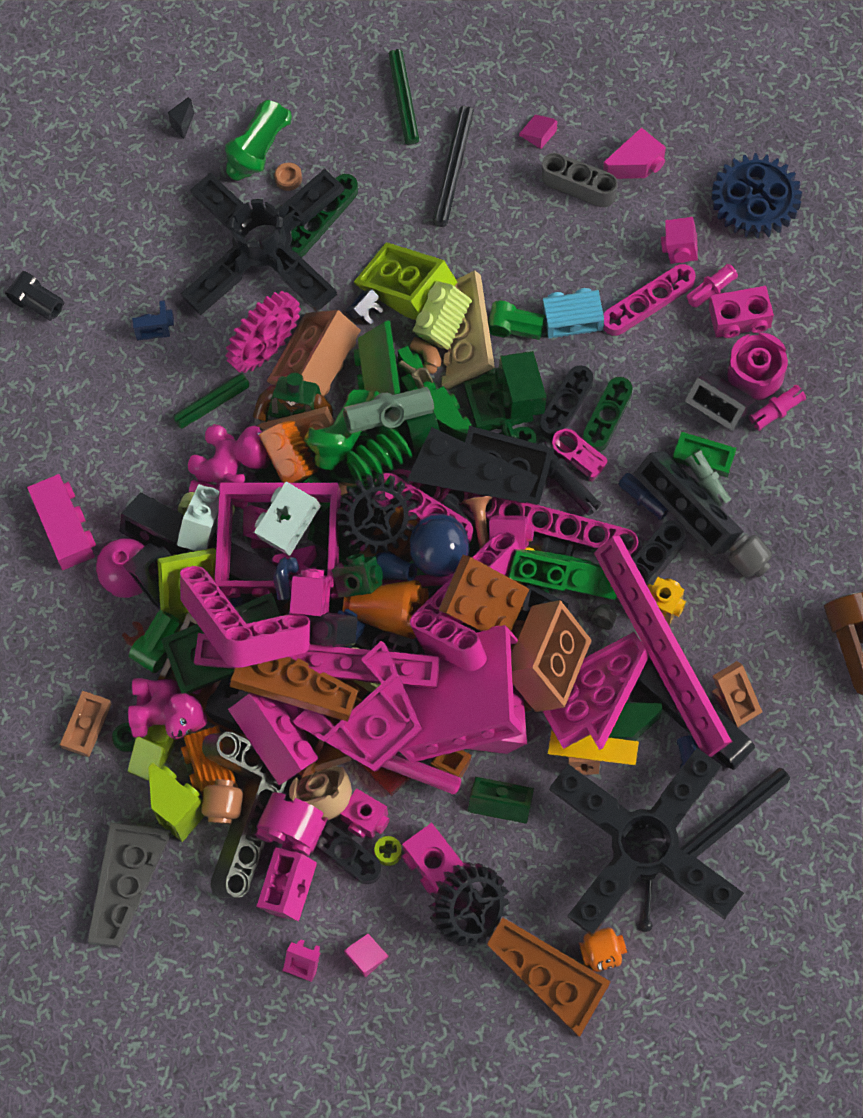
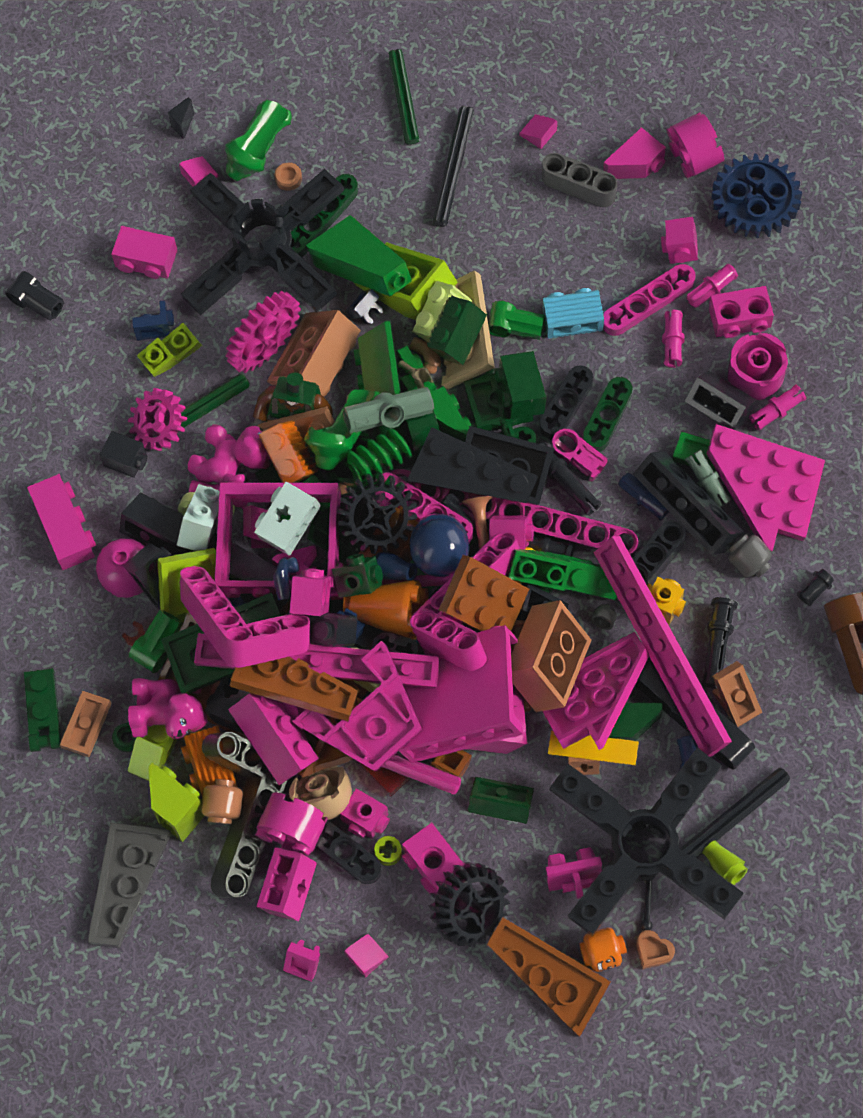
none -> dark green plate [24,668,61,752]
none -> black brick [99,431,148,478]
none -> dark pink brick [111,226,177,279]
none -> dark pink gear [128,388,187,451]
none -> lime slope [137,323,203,377]
none -> dark pink slope [179,156,219,187]
none -> green slope [306,215,412,297]
none -> dark green brick [427,296,488,365]
none -> dark pink hips [546,847,602,899]
none -> nougat tile [636,930,675,970]
none -> dark pink pin [662,310,685,368]
none -> dark pink brick [666,112,724,178]
none -> black pin [702,597,738,689]
none -> lime cone [703,841,748,885]
none -> dark pink wing [706,424,825,551]
none -> black pin [797,569,834,606]

